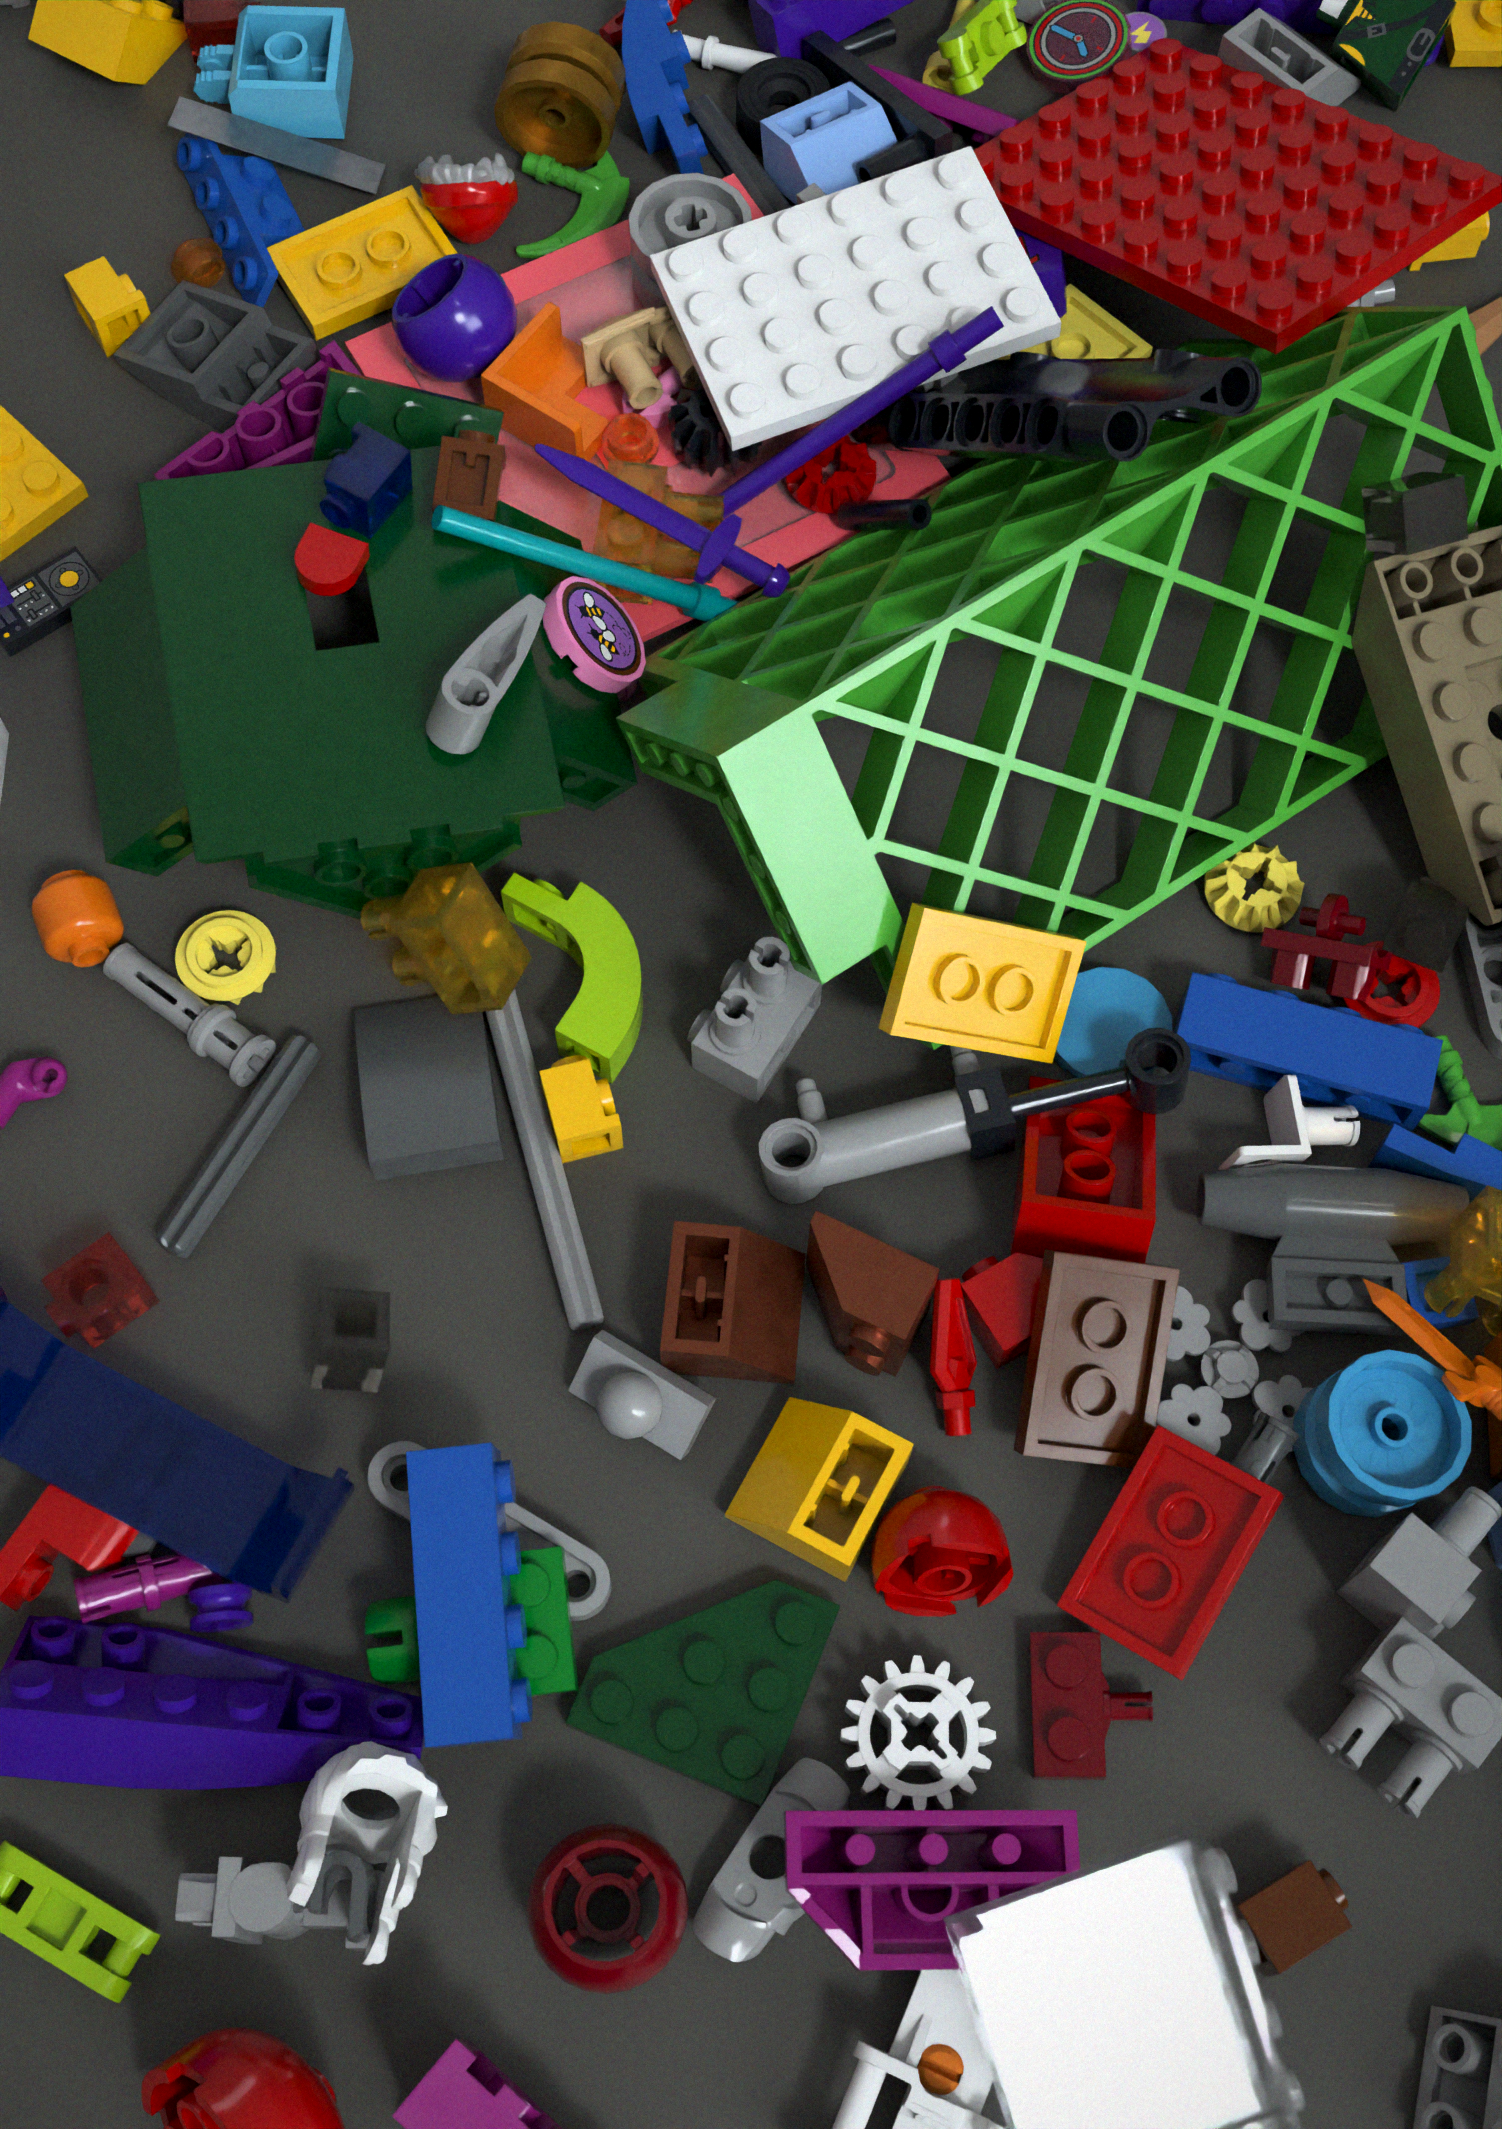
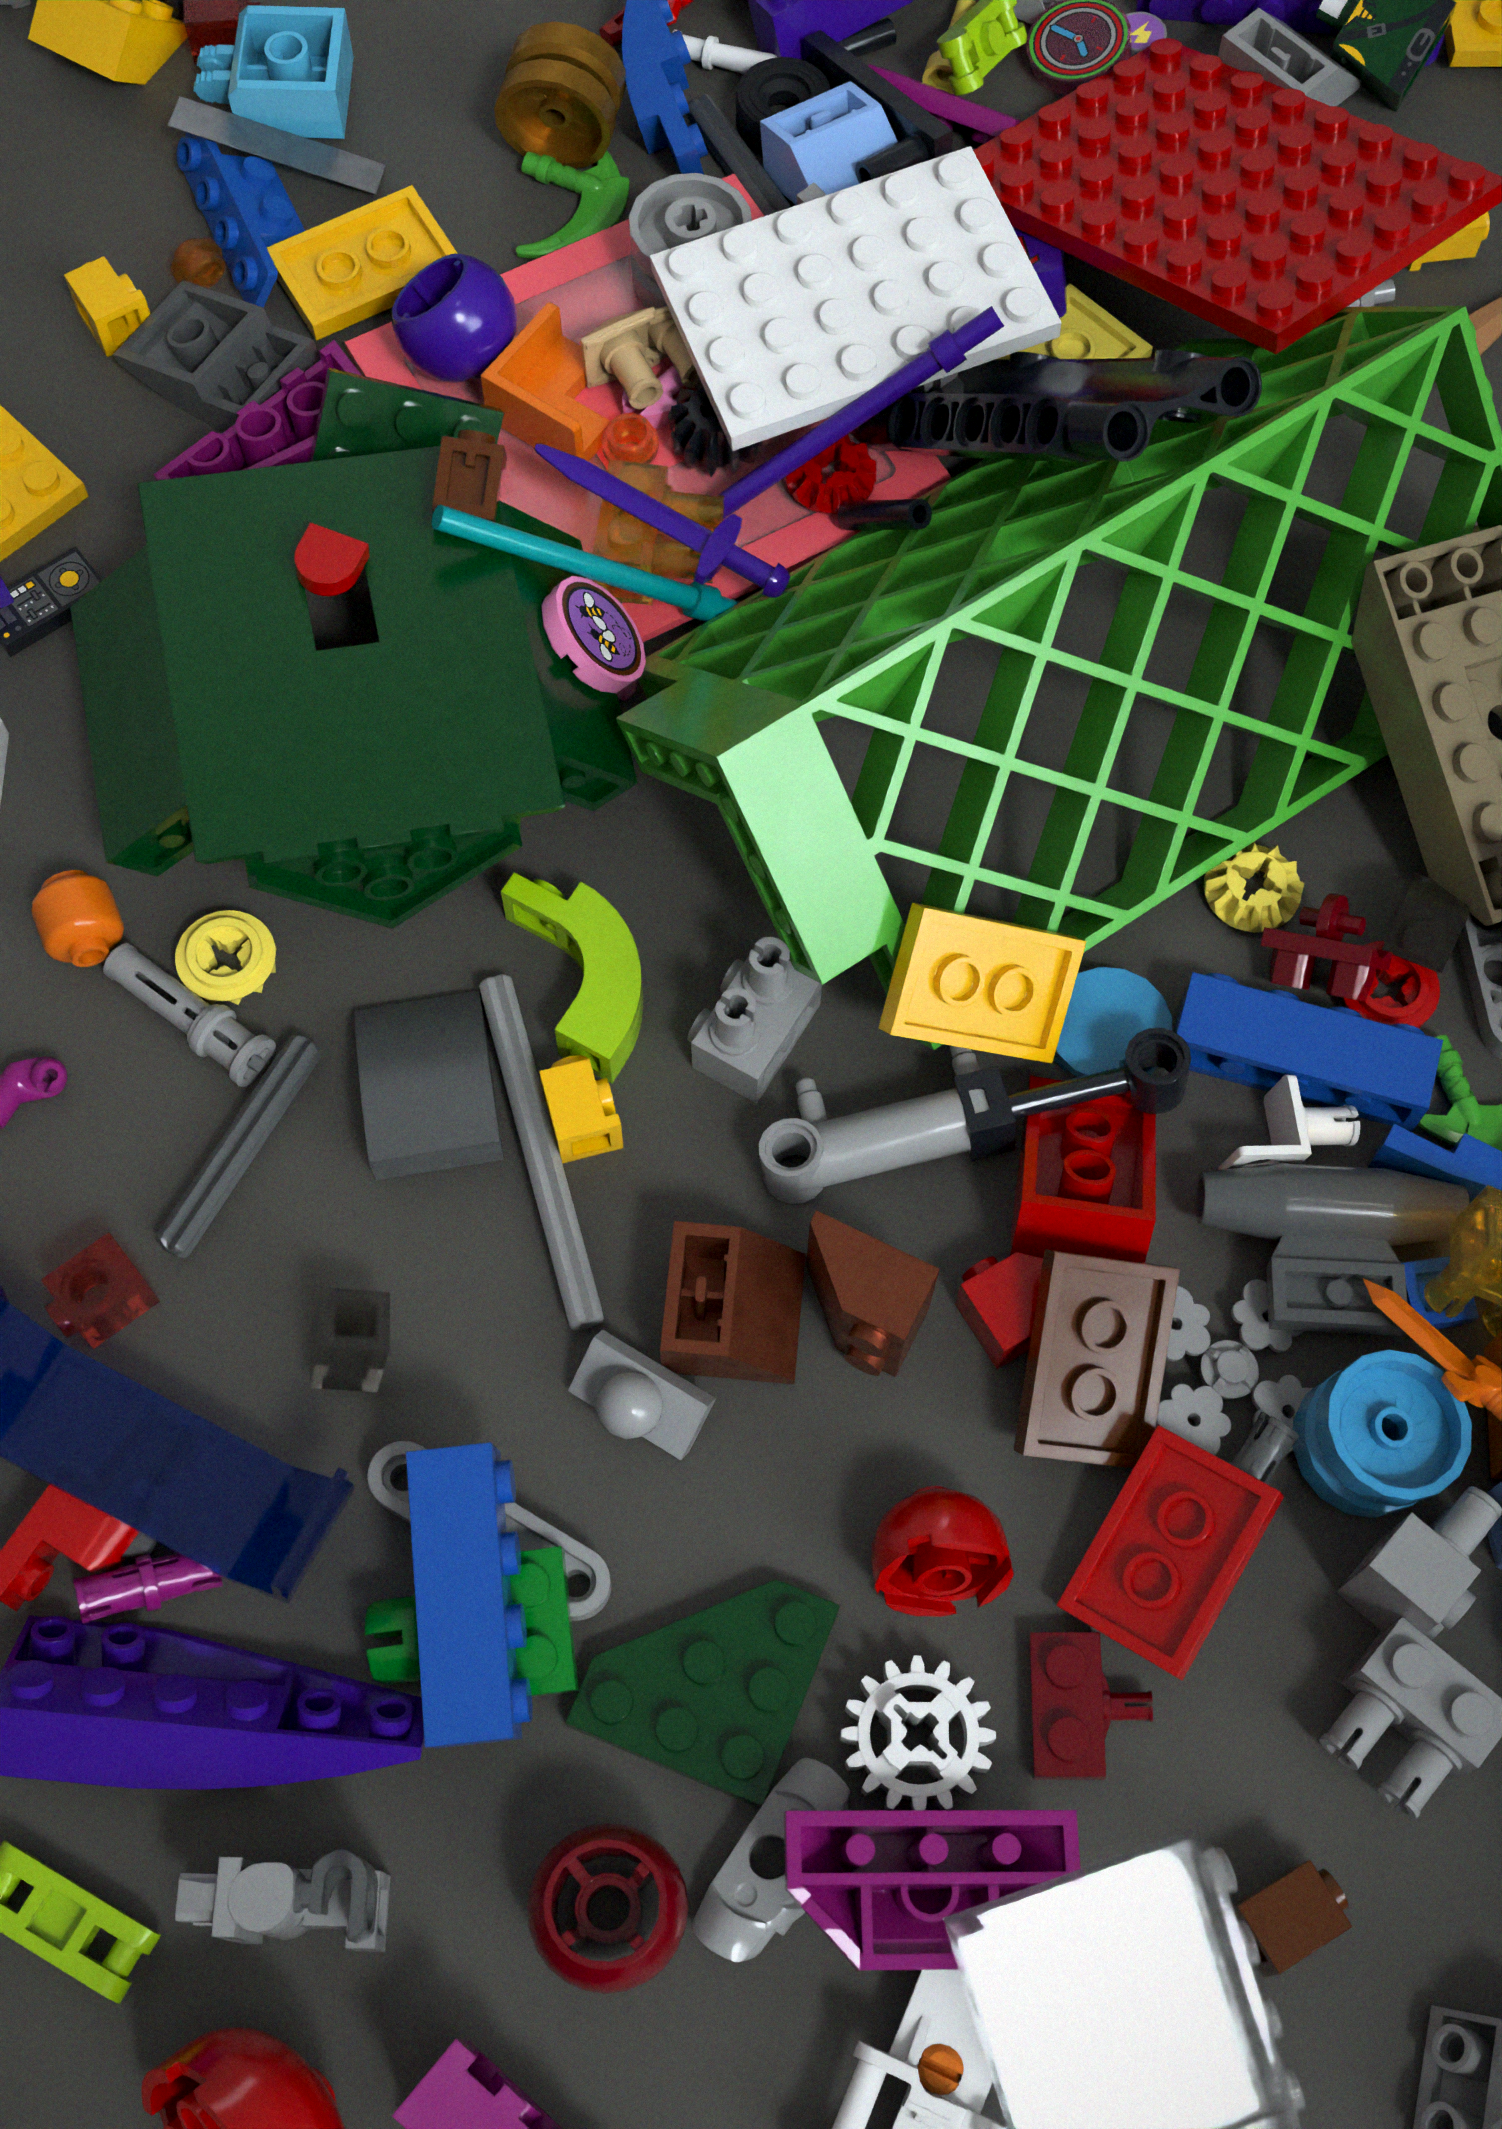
dark purple bush [188,1584,254,1633] -> none
white piece [286,1741,448,1965] -> none
clear blue brick [320,421,413,539] -> none
clear yellow brick [361,862,532,1014] -> none
red hair [414,153,519,245] -> none
light grey piece [426,593,547,754] -> none
yellow slope [725,1397,914,1582] -> none
red piece [929,1278,977,1436] -> none
clear smoke brick [1362,472,1468,555] -> none

